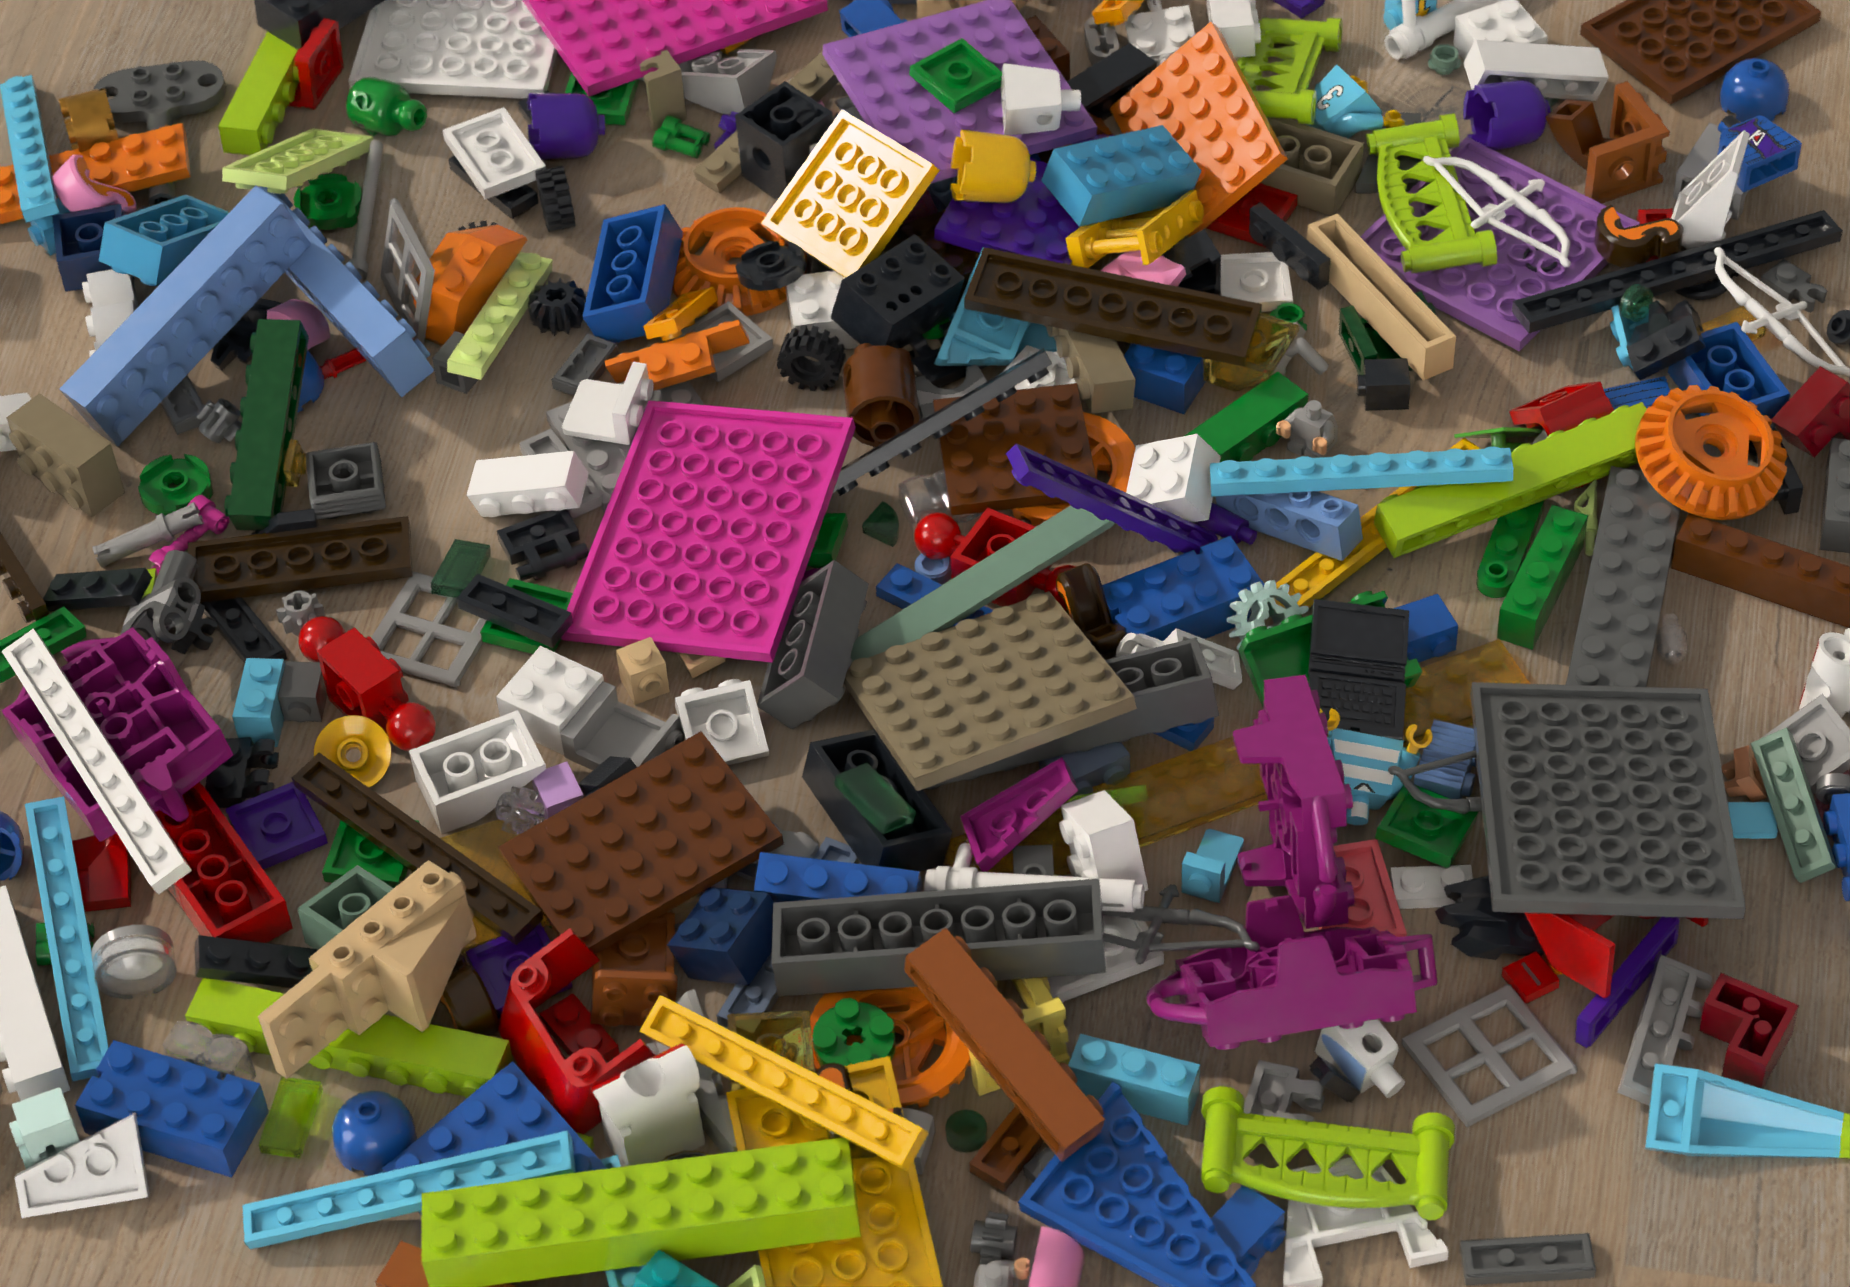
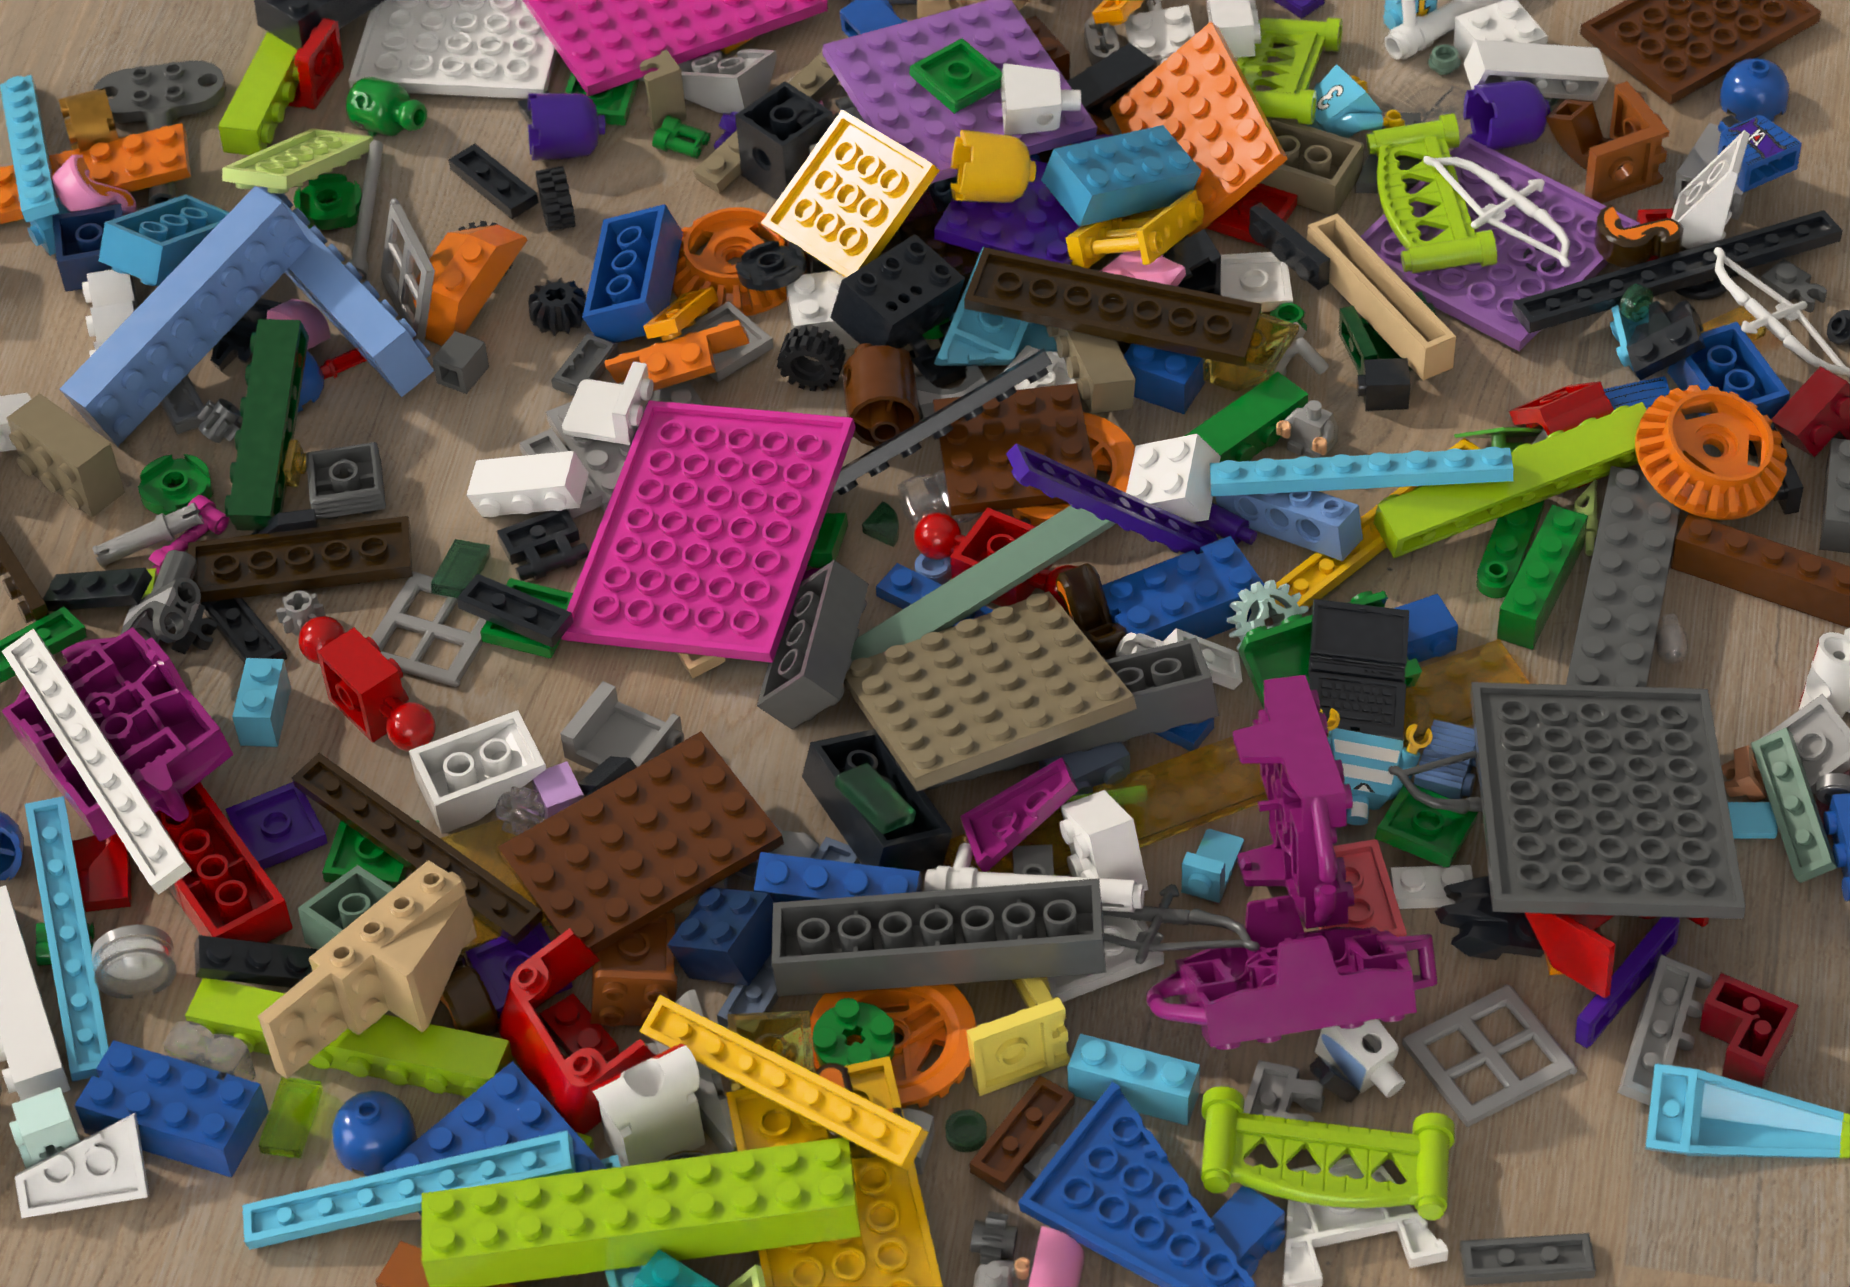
black plate [205,737,279,808] -> none
dark grey brick [278,661,327,722] -> none
yellow dish [314,715,392,788] -> none
white plate [443,107,546,200] -> none
yellowish green plate [447,252,553,380] -> none
white brick [496,646,604,755] -> none
tan brick [616,637,670,705] -> none
white plate [675,679,769,765] -> none
dark orange brick [904,928,1105,1162] -> none
red tile [1502,951,1560,1004] -> none

